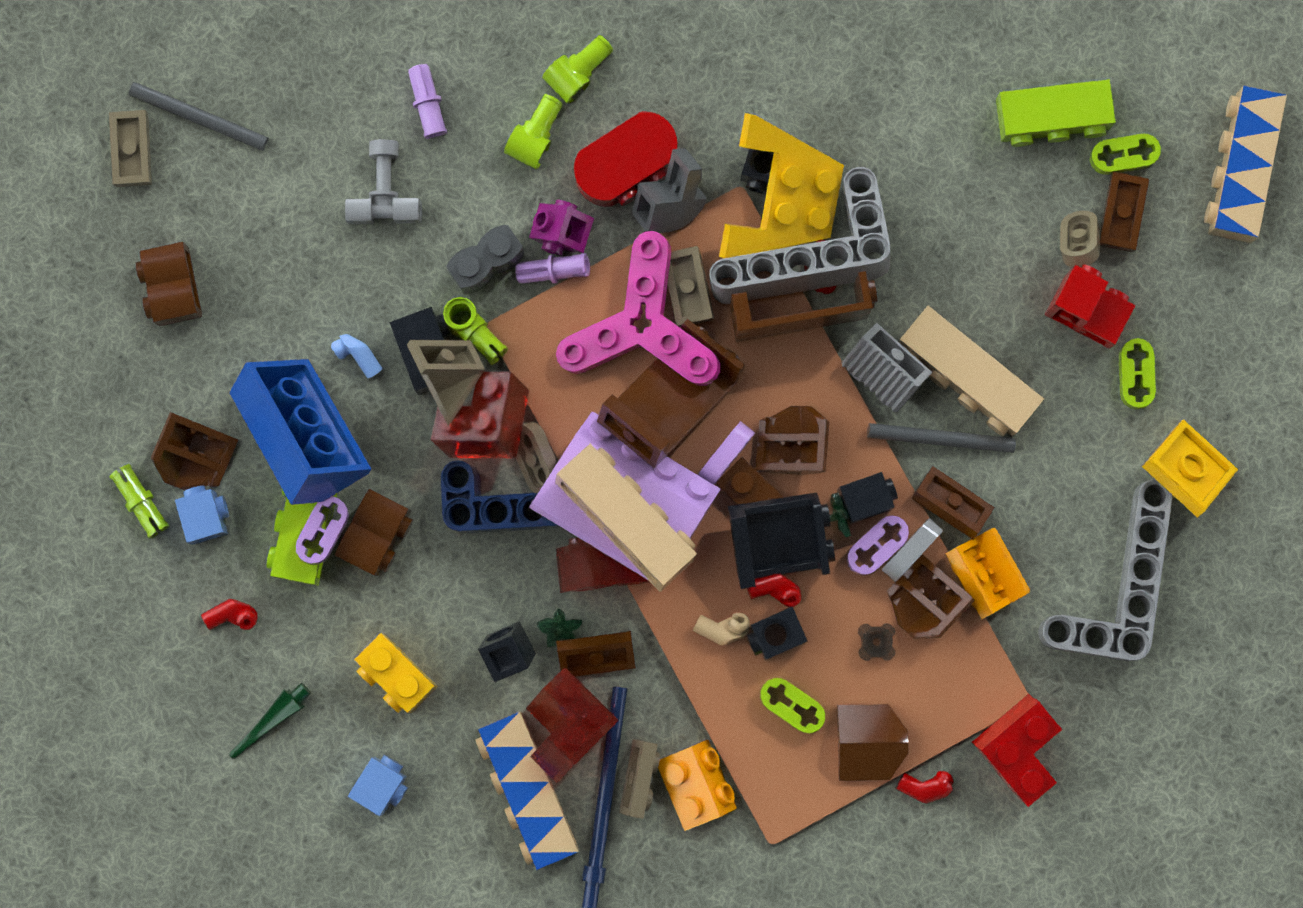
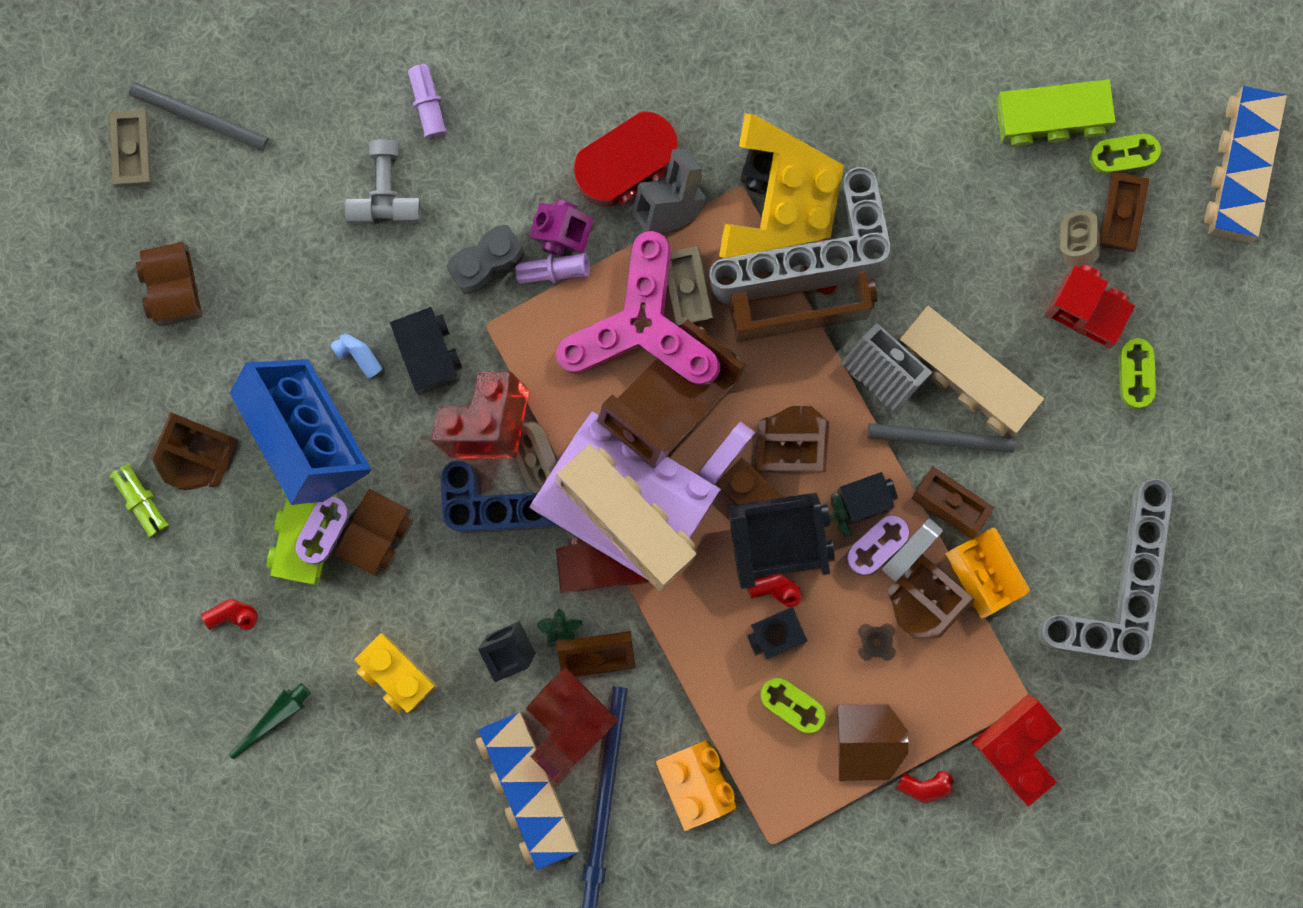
medium blue brick [175,486,229,545] -> none
medium blue brick [348,755,408,816] -> none
dark tan slope [407,340,485,427] -> none
lime pin [443,297,508,365] -> none
lime pin [504,94,563,170] -> none
lime pin [542,35,613,104] -> none
dark tan plate [619,739,660,819] -> none
tan arm [693,613,750,645] -> none
yellow plate [1142,419,1238,518] -> none

